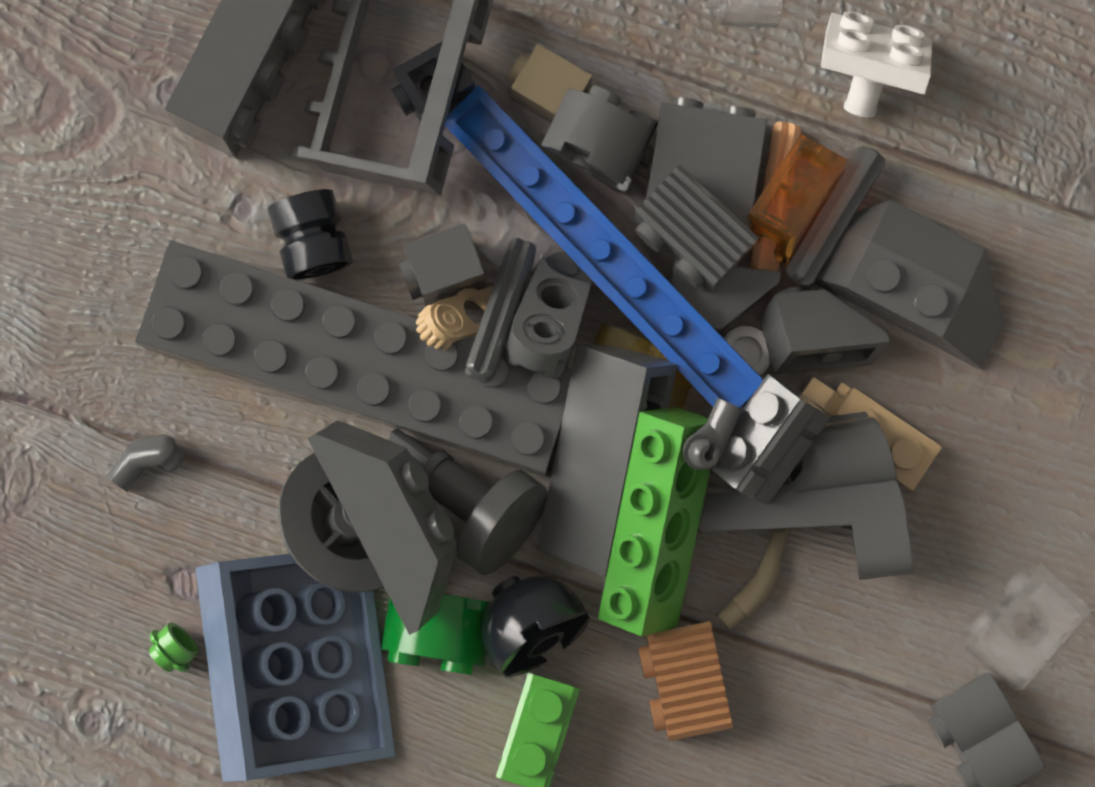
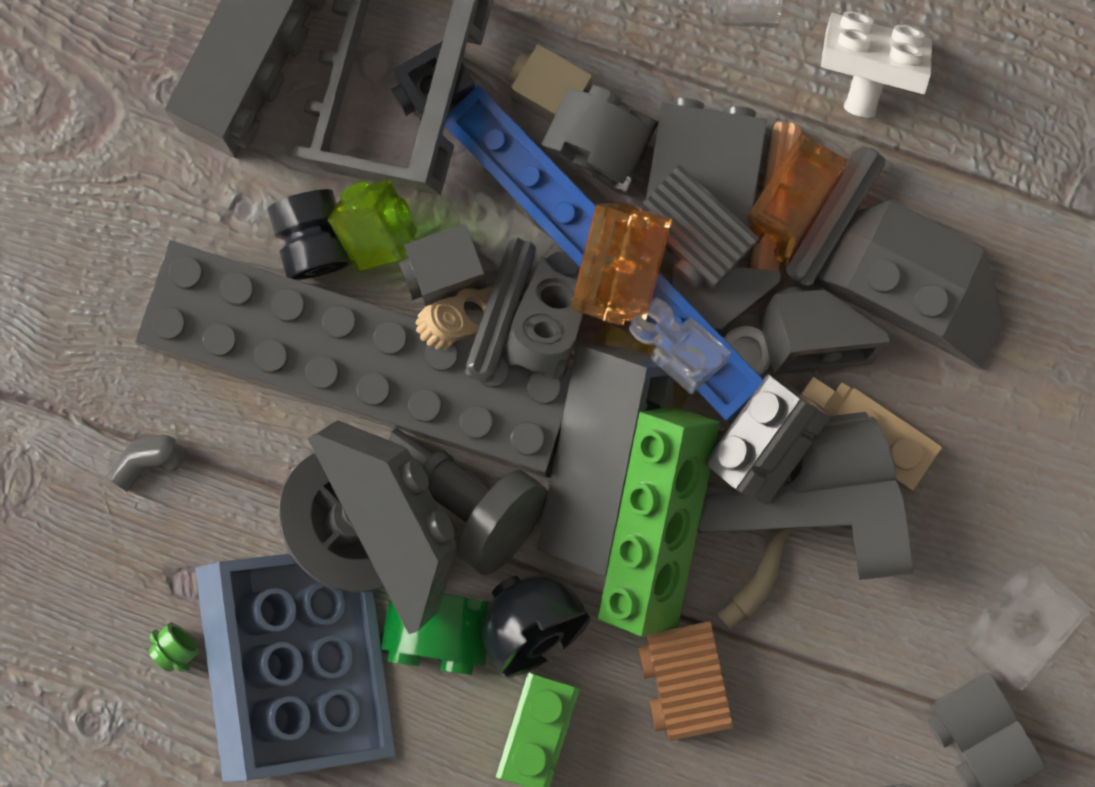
dark grey arm [683,398,742,470] -> none
none -> clear neon green brick [328,179,418,272]
none -> clear orange hinge [570,202,672,325]
none -> clear plate [629,298,731,395]

